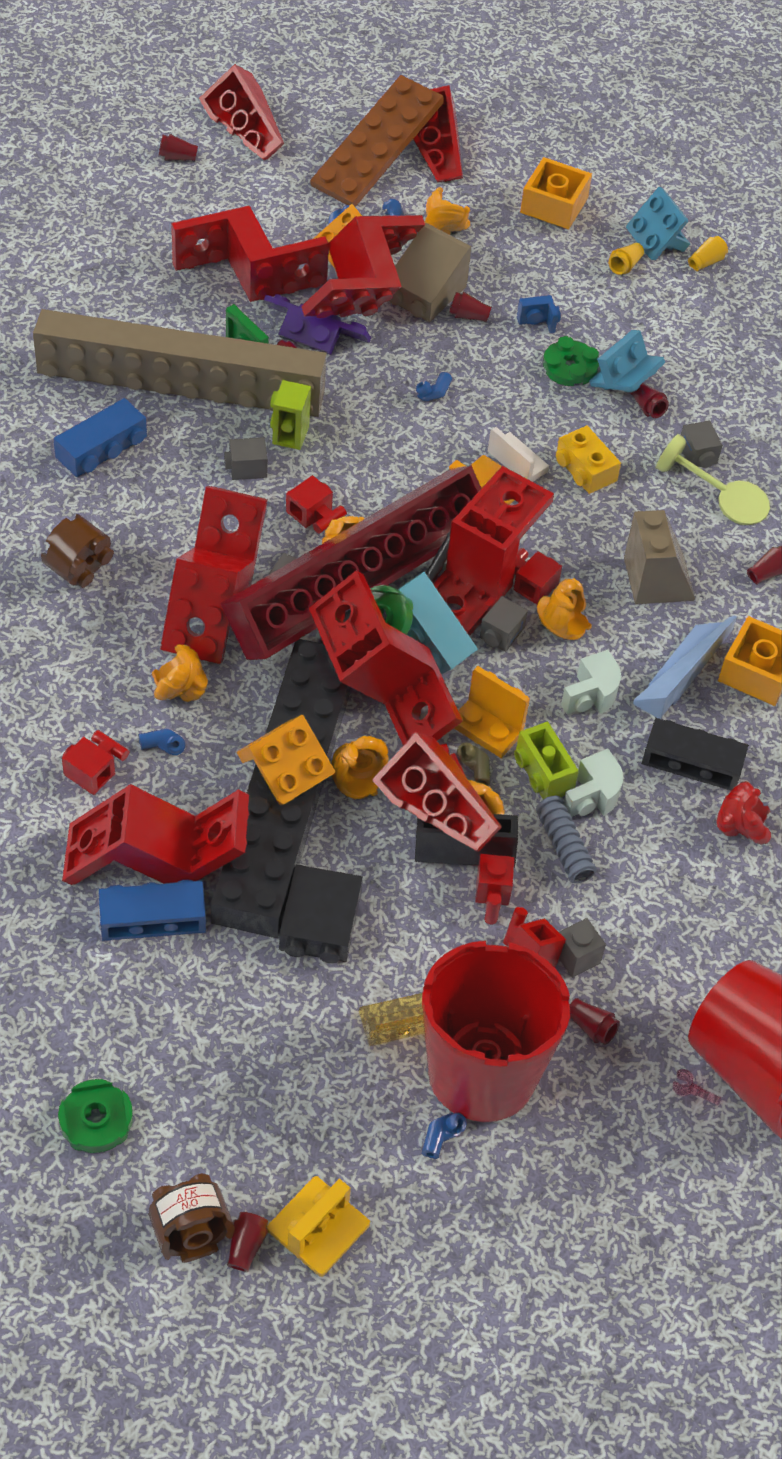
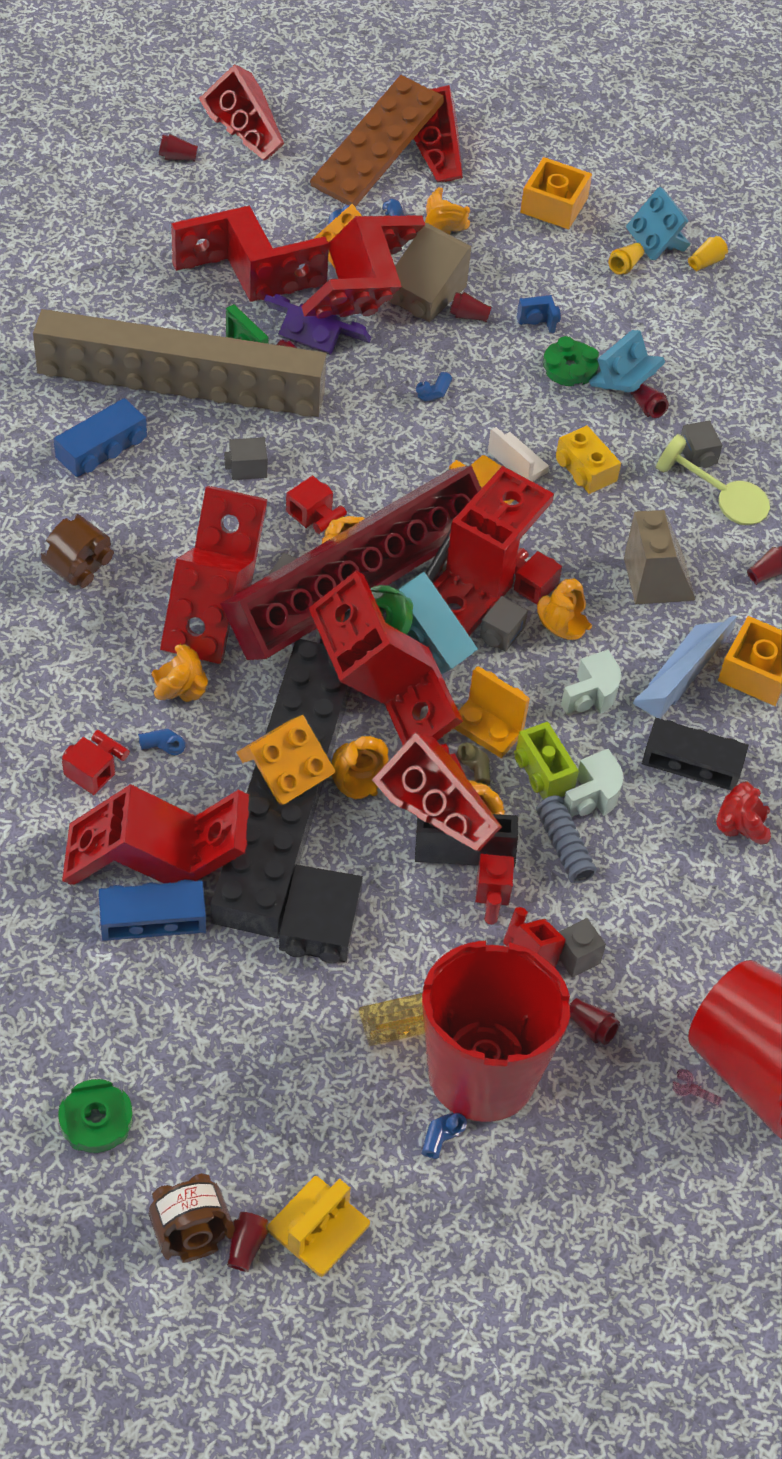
lime brick [270,380,311,450] -> none

